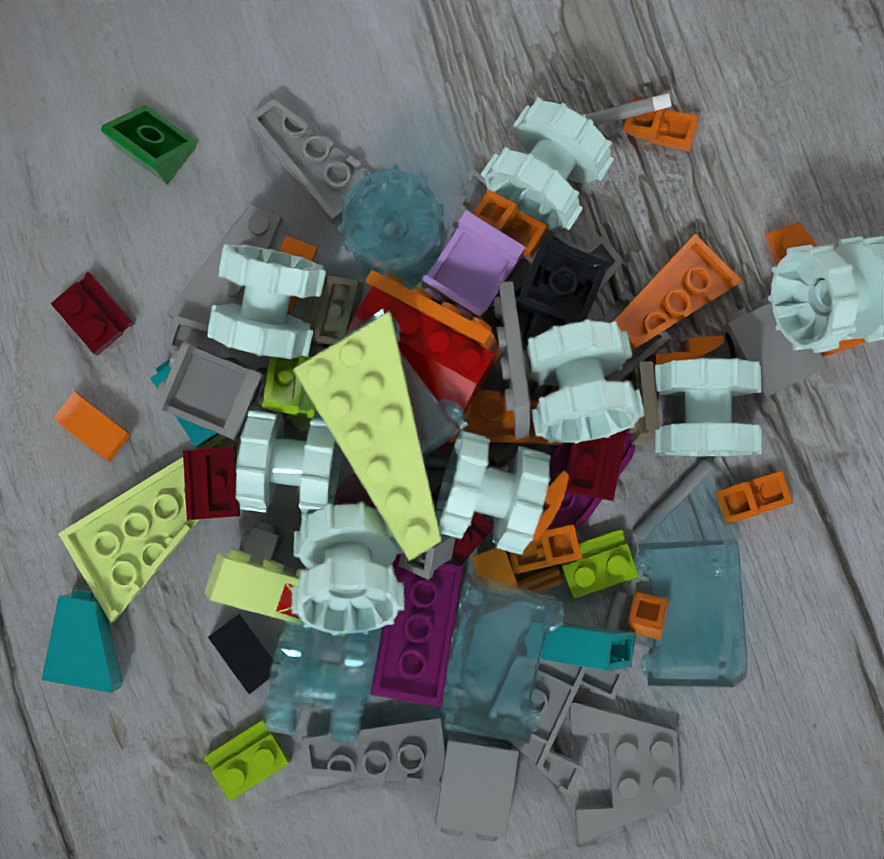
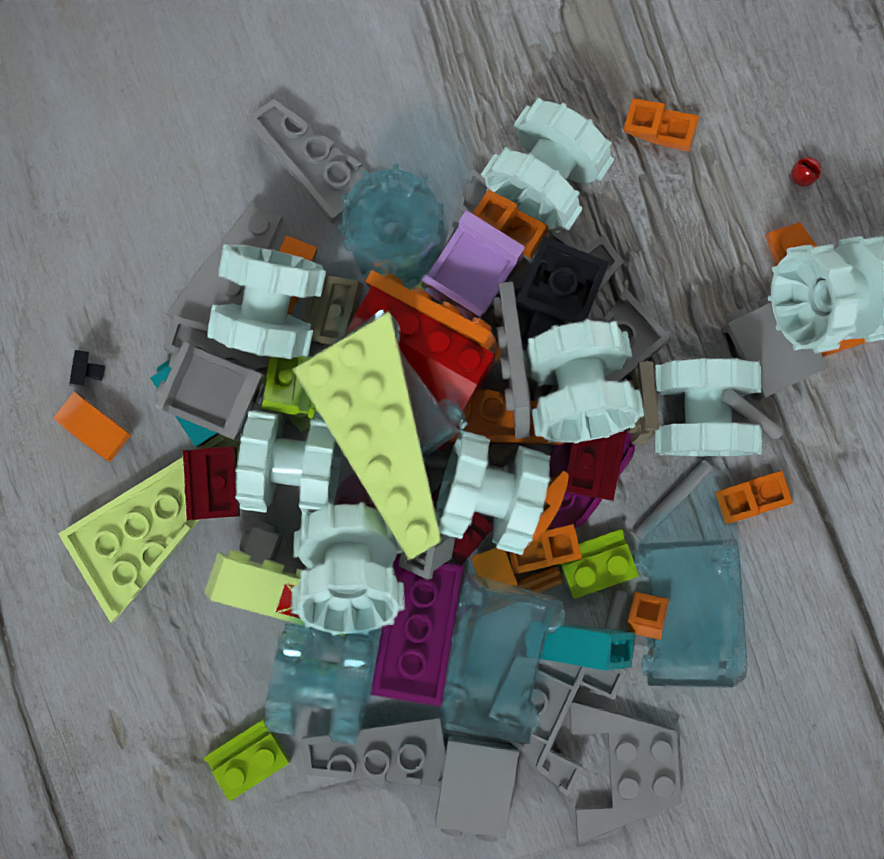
teal slope [42,589,122,693] -> none
dark red plate [50,272,135,356] -> none
green slope [101,105,198,185] -> none
black hinge [208,614,281,694] -> none
light grey bar [582,93,672,126] -> none
orange wing [611,234,742,351] -> none
orange slope [649,336,724,371] -> none
none -> black tile [69,350,105,388]
none -> light grey bar [722,389,783,439]
none -> red hinge [791,157,821,187]

